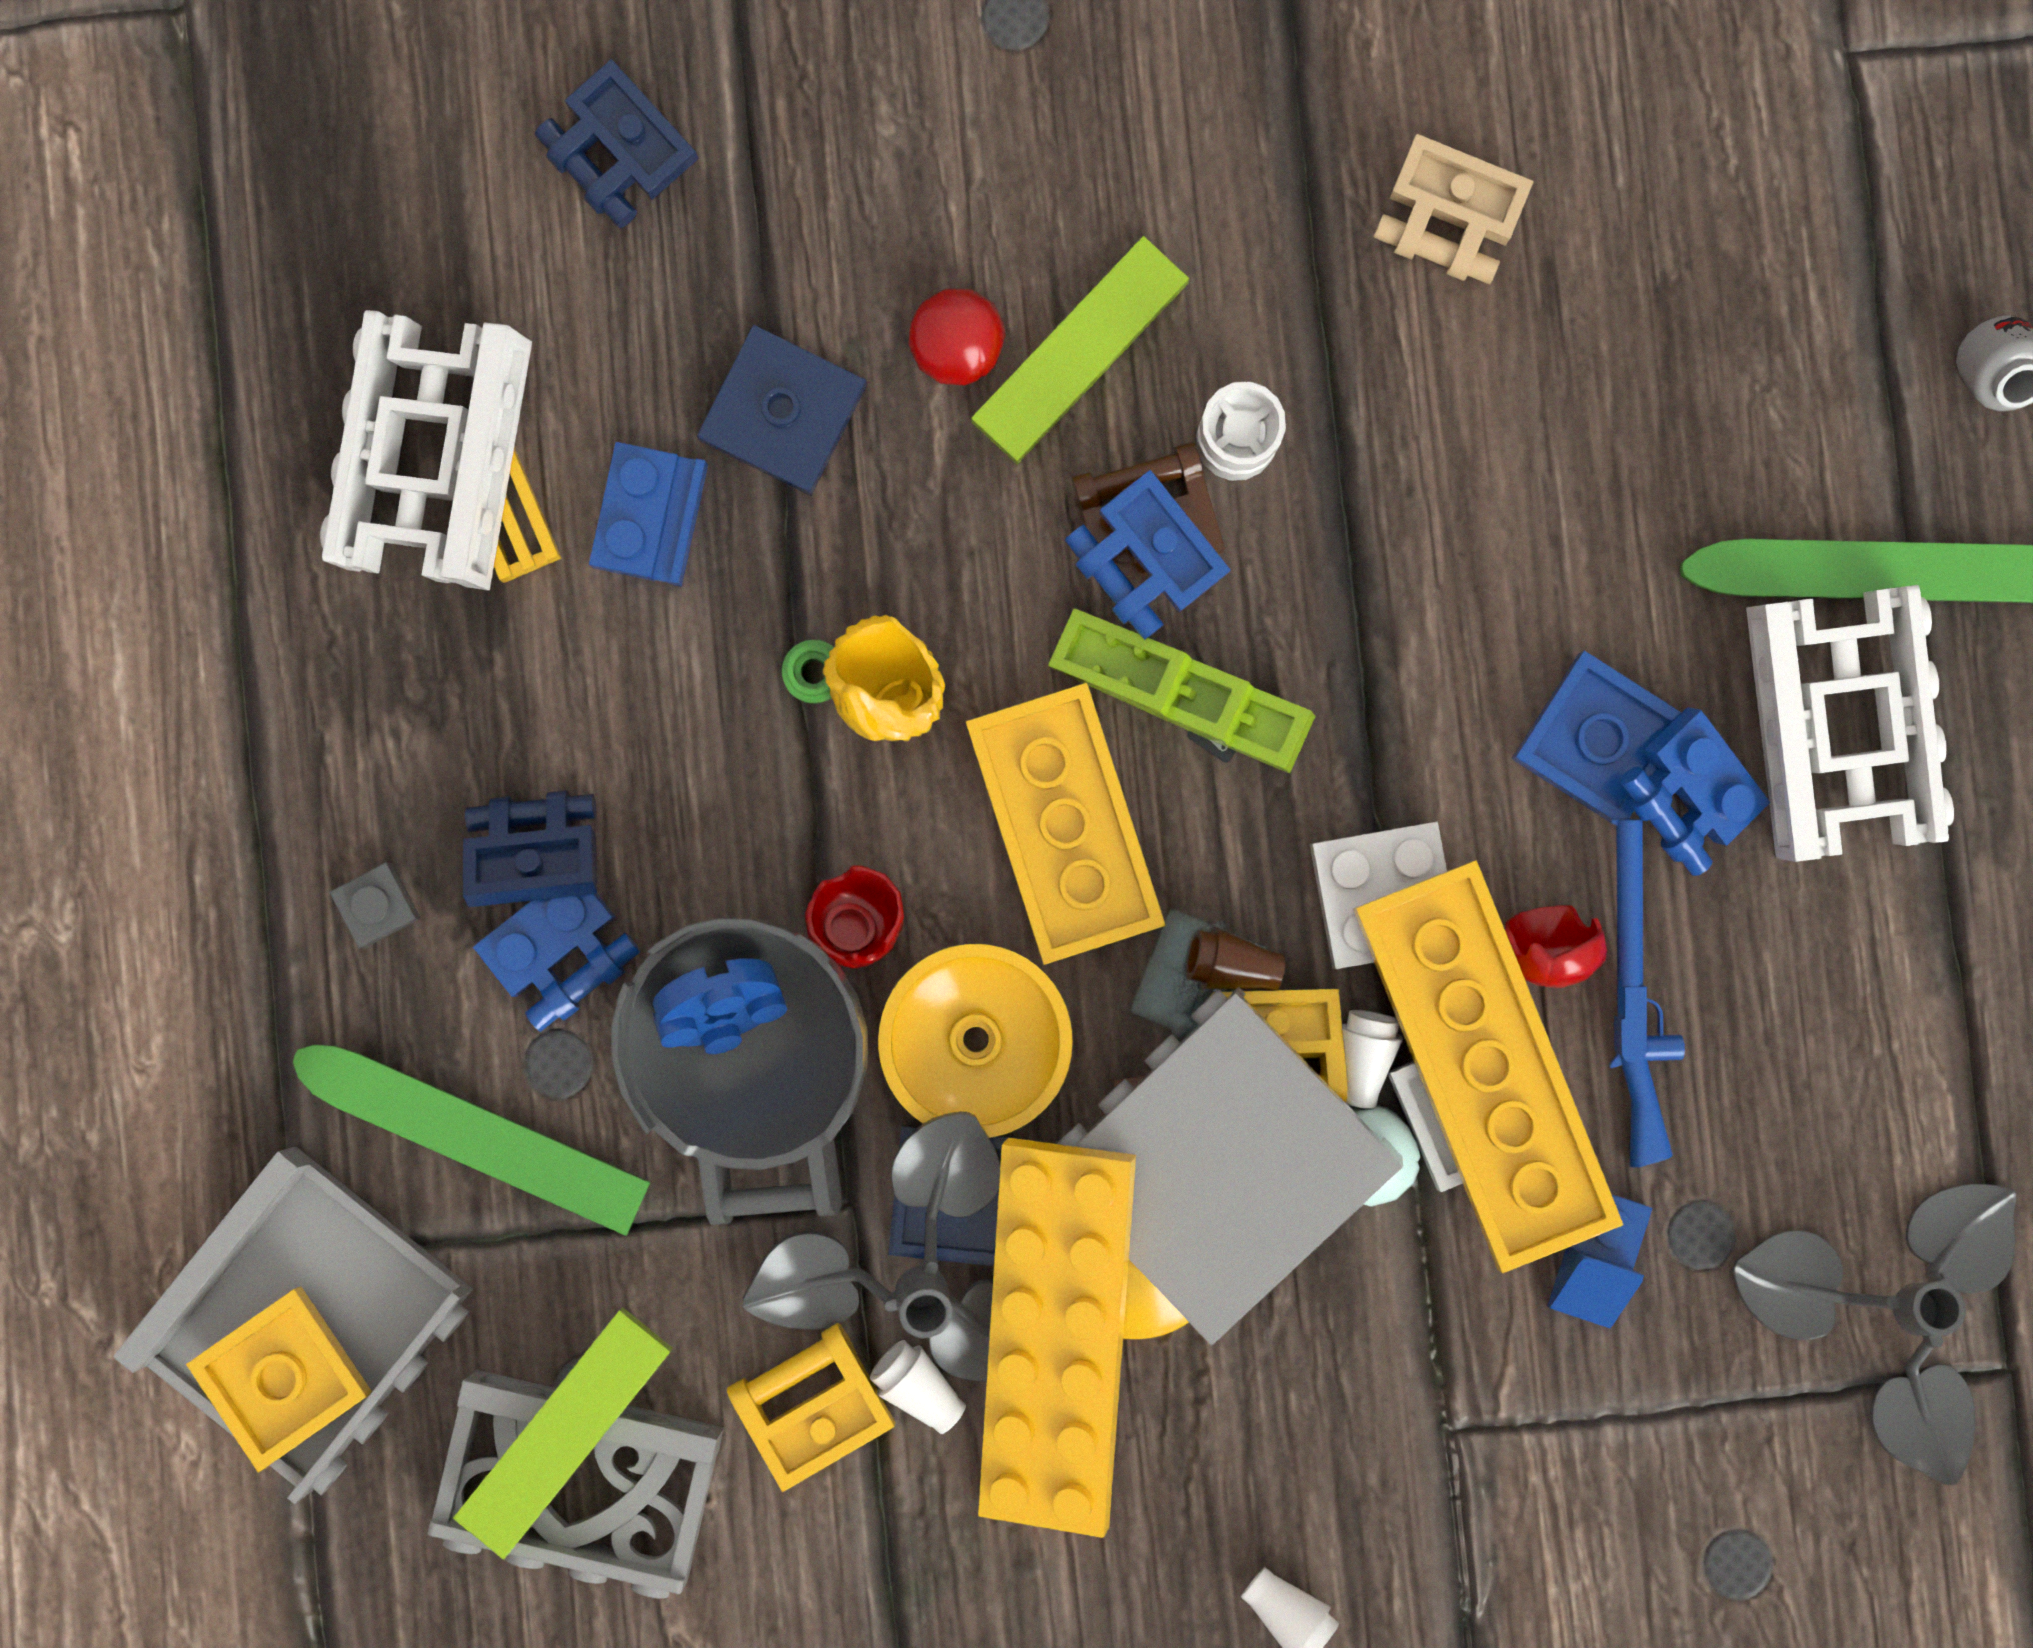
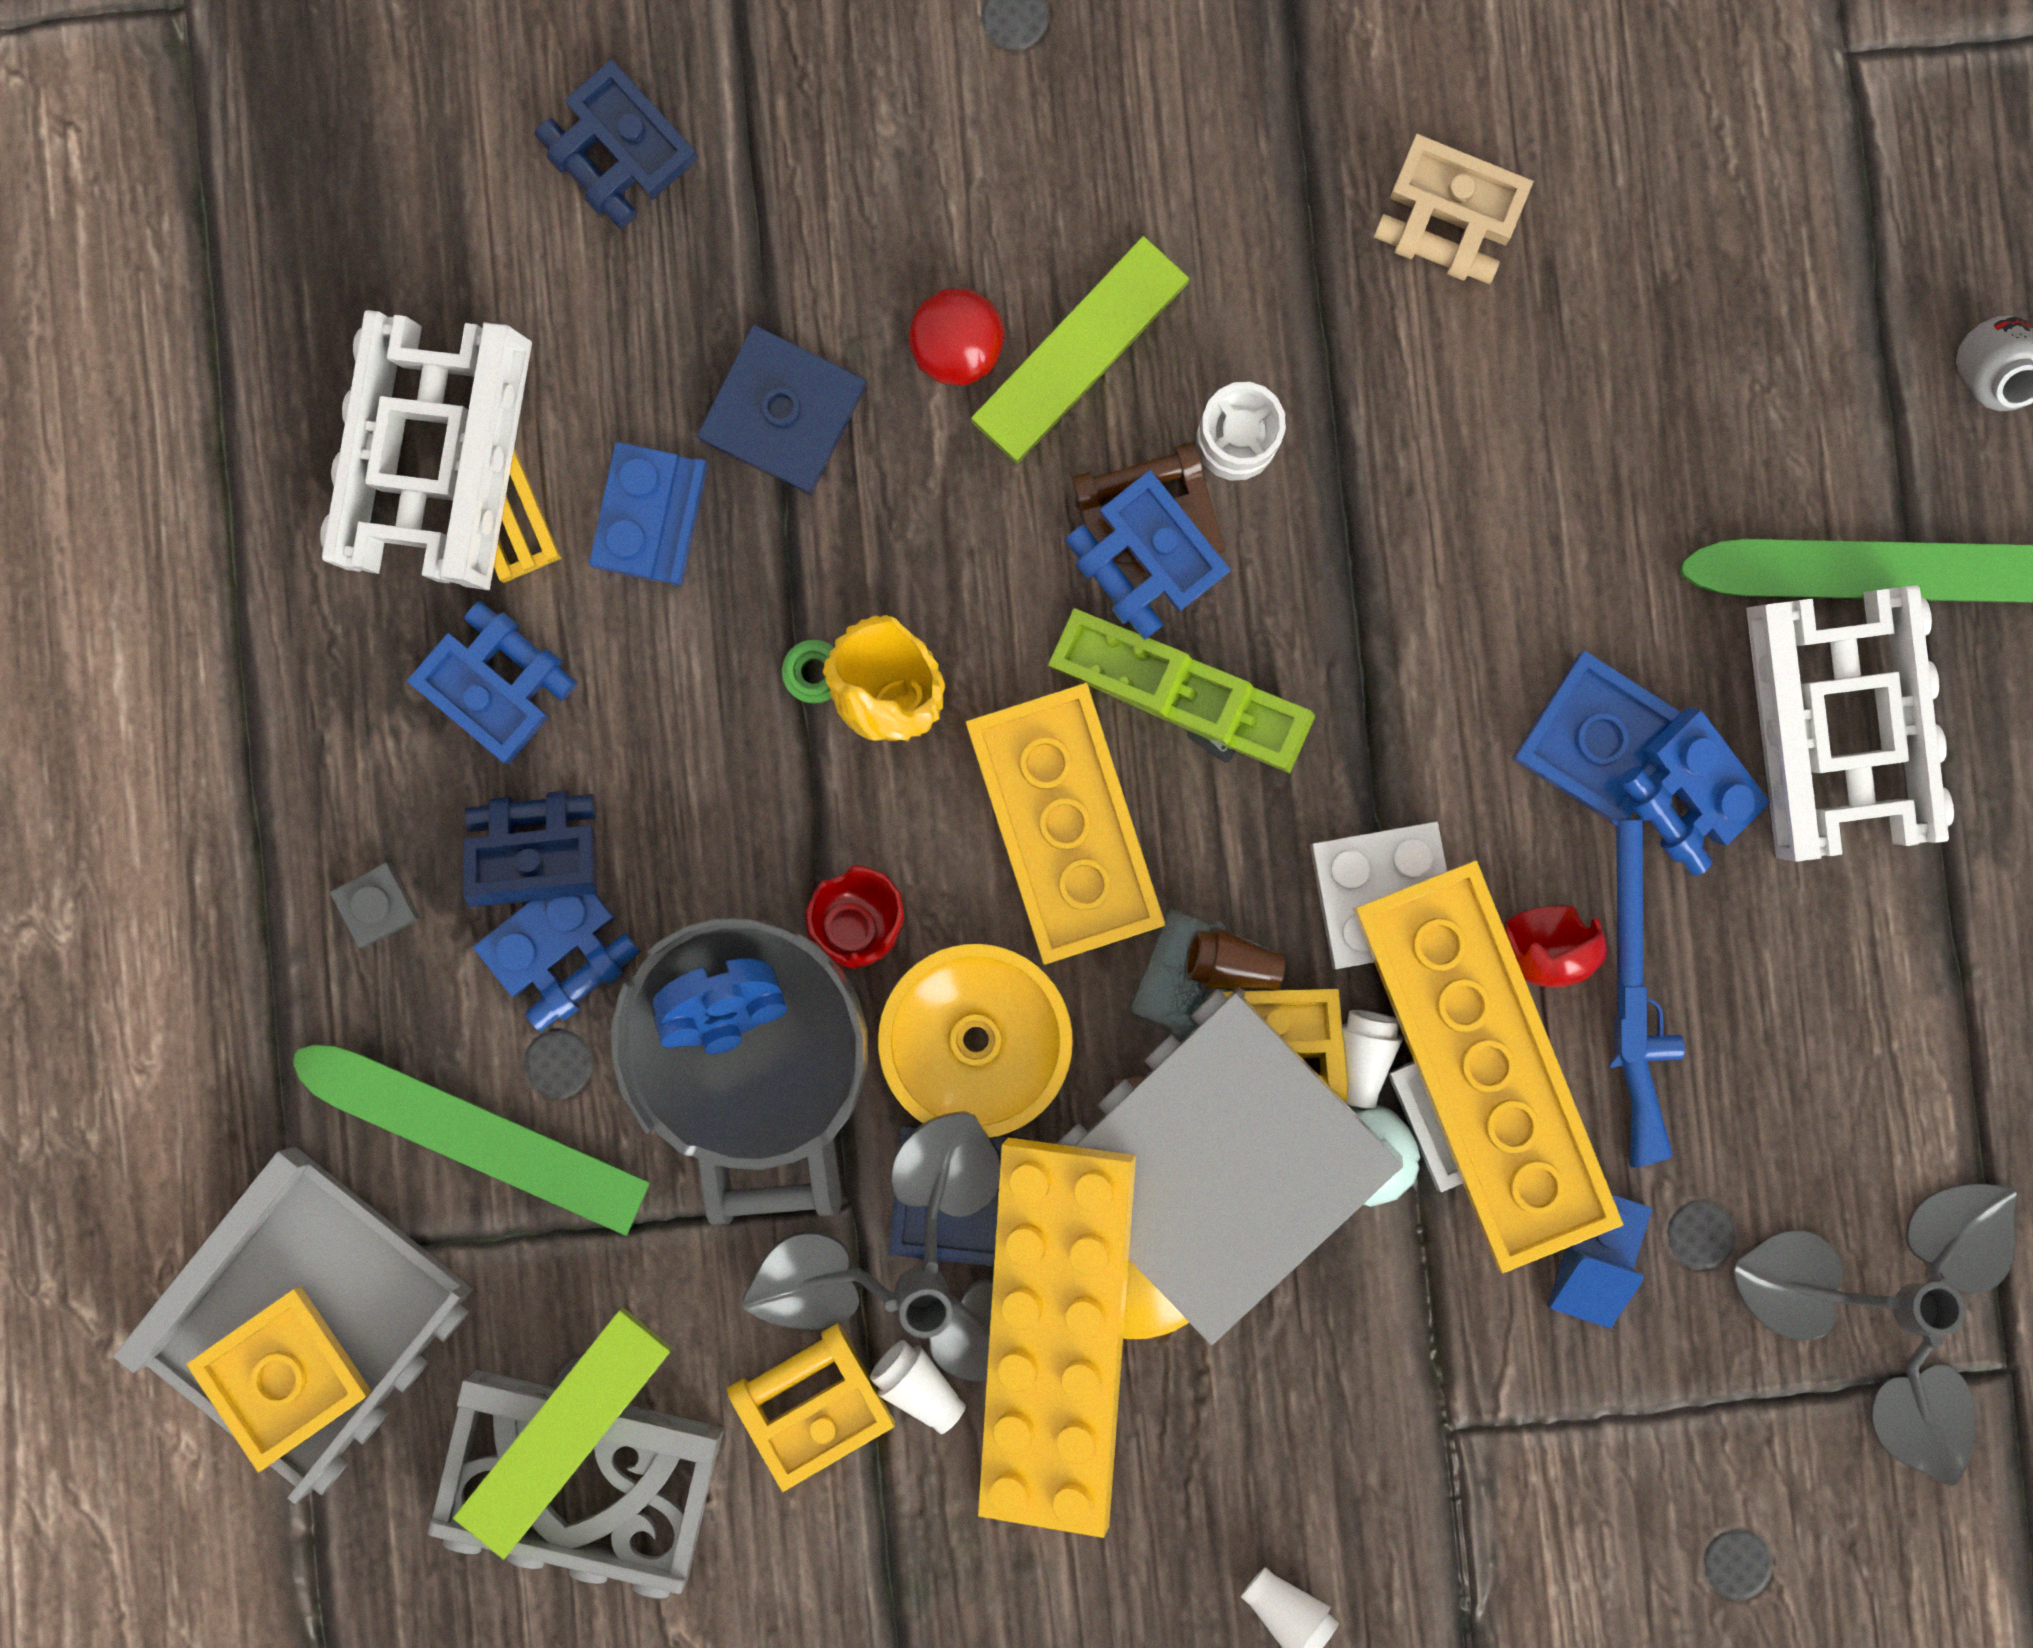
none -> blue plate [407,601,577,765]

